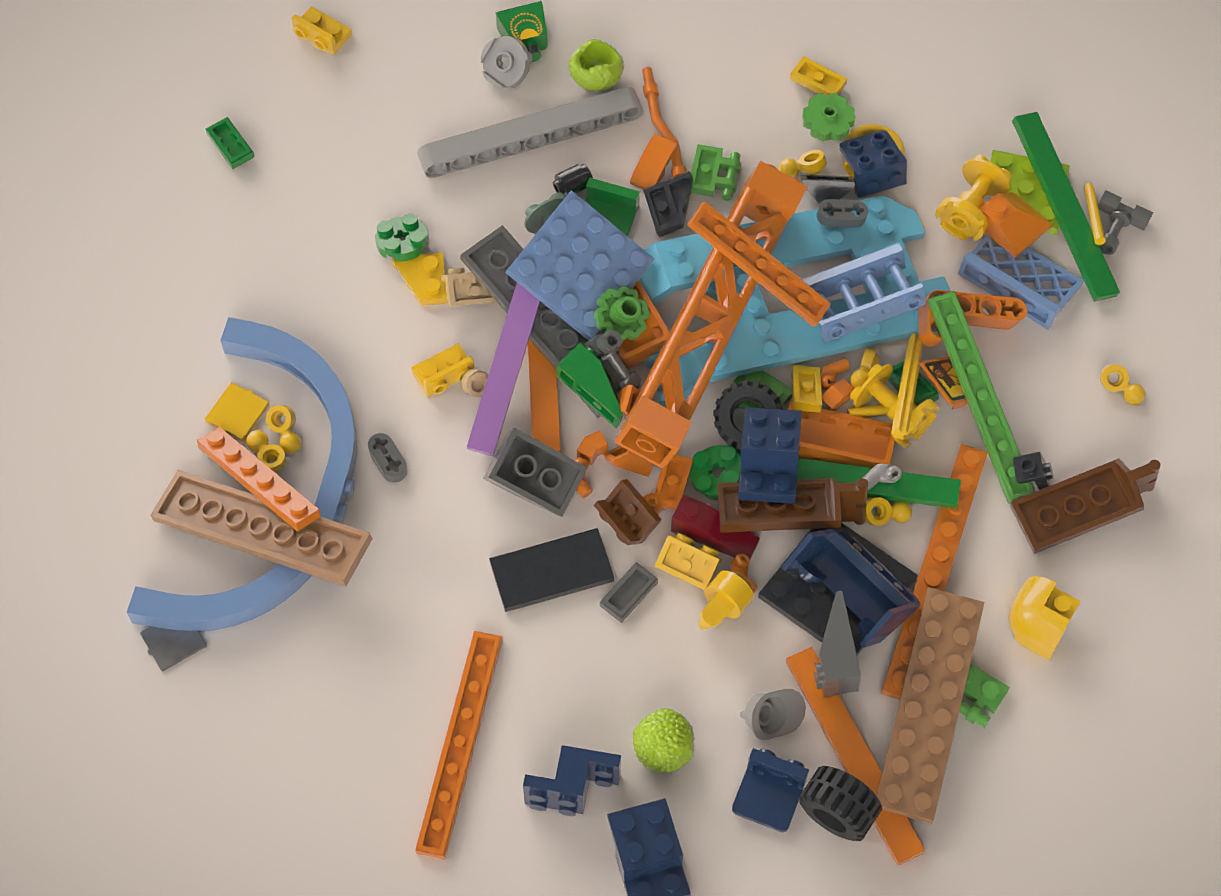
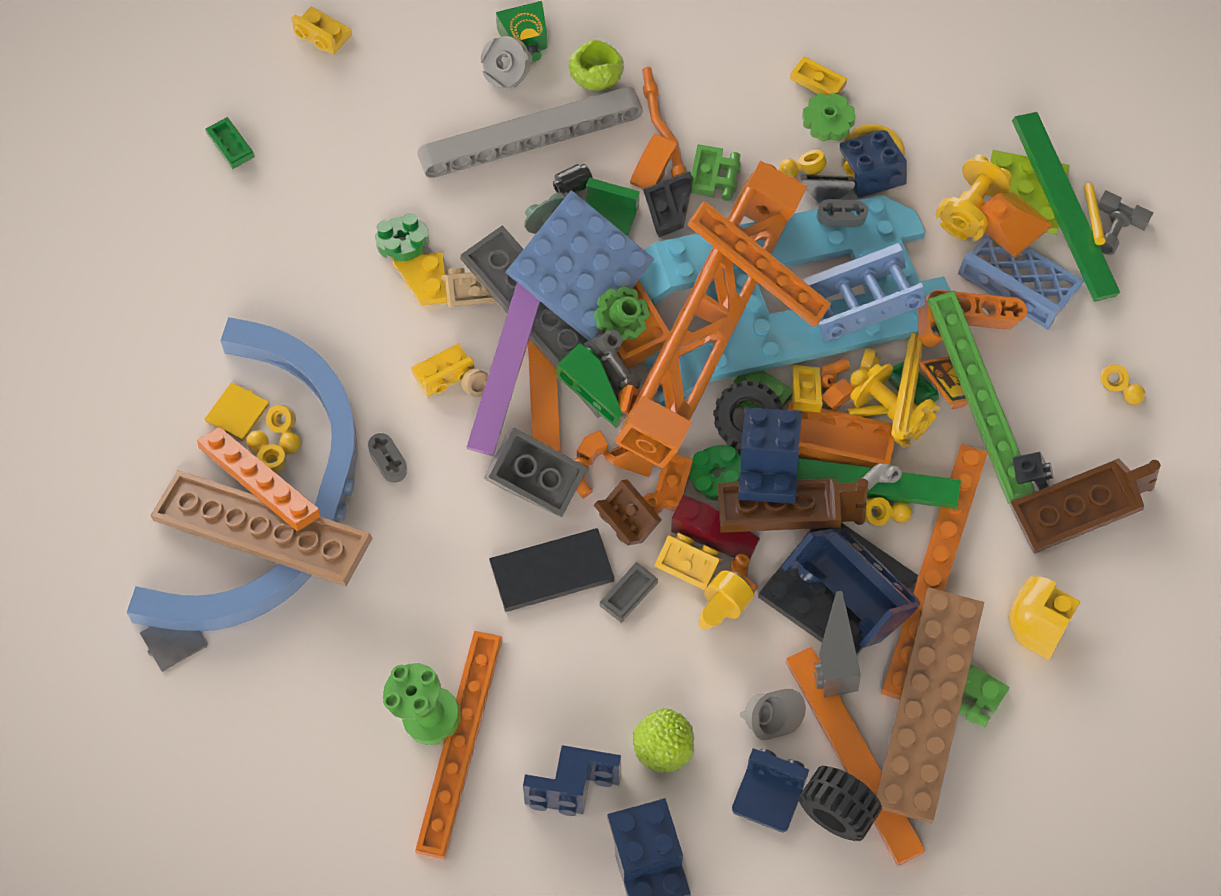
none -> bright green piece [383,663,461,745]

